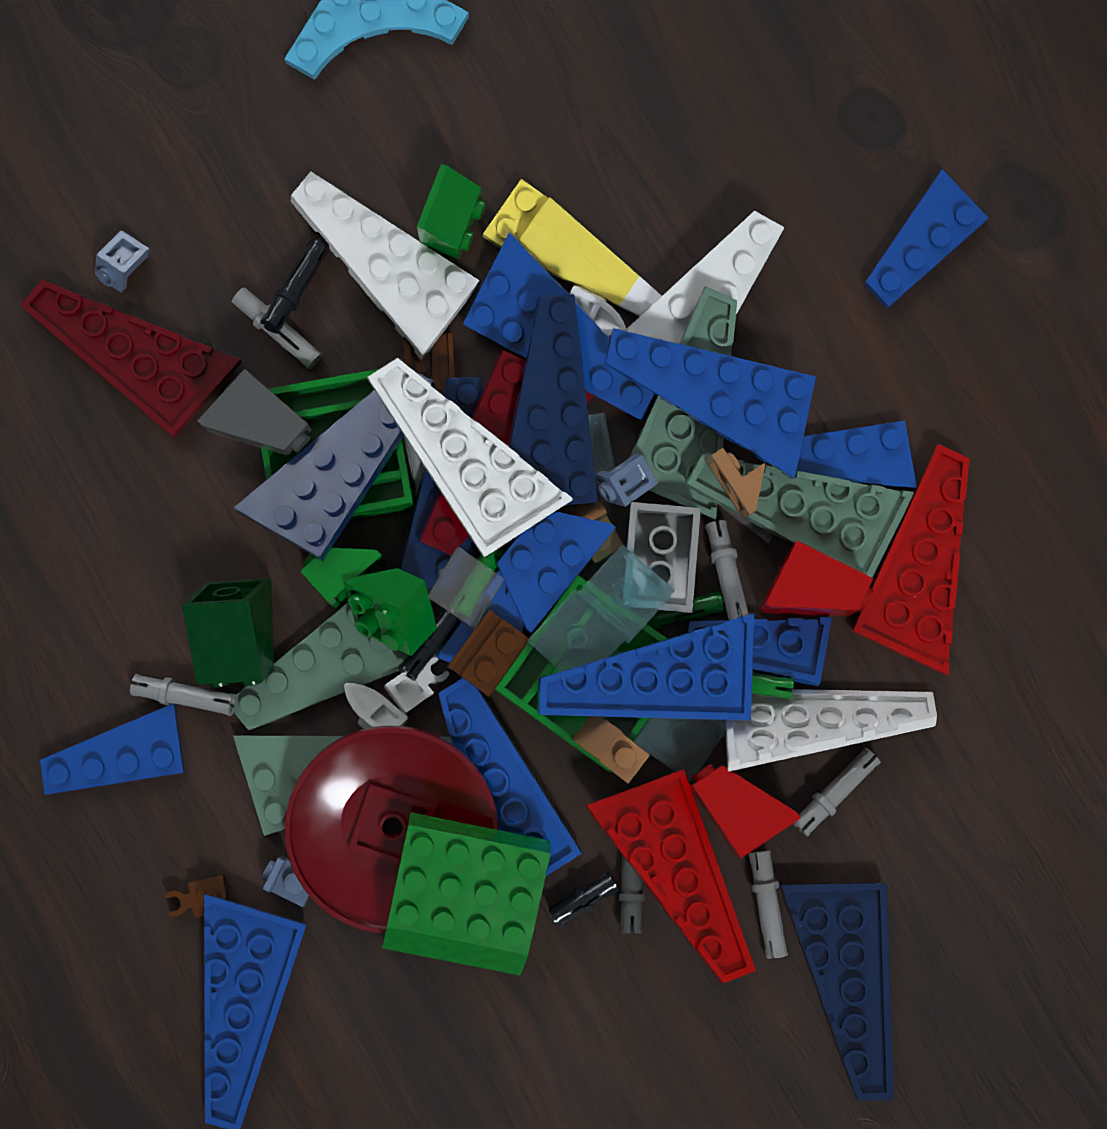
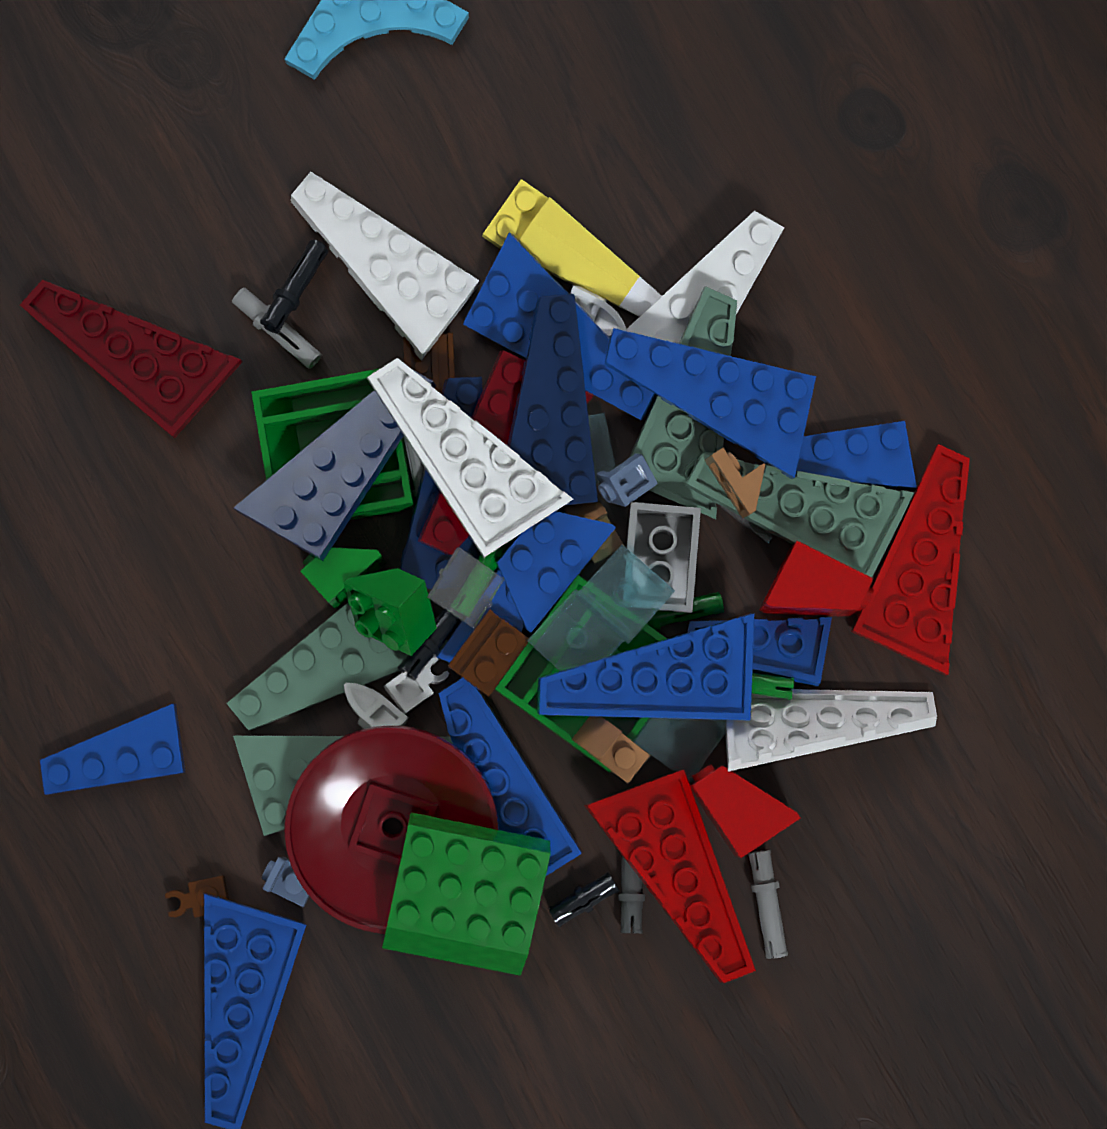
sand blue bracket [95,230,149,292] -> none
light grey pin [130,674,237,716] -> none
dark green slope [182,578,274,688] -> none
dark grey slope [197,369,312,456] -> none
green slope [417,164,486,259] -> none
light grey pin [705,520,748,620] -> none
dark blue wing [779,883,894,1101] -> none
light grey pin [793,747,881,837] -> none
blue wing [864,169,988,309] -> none

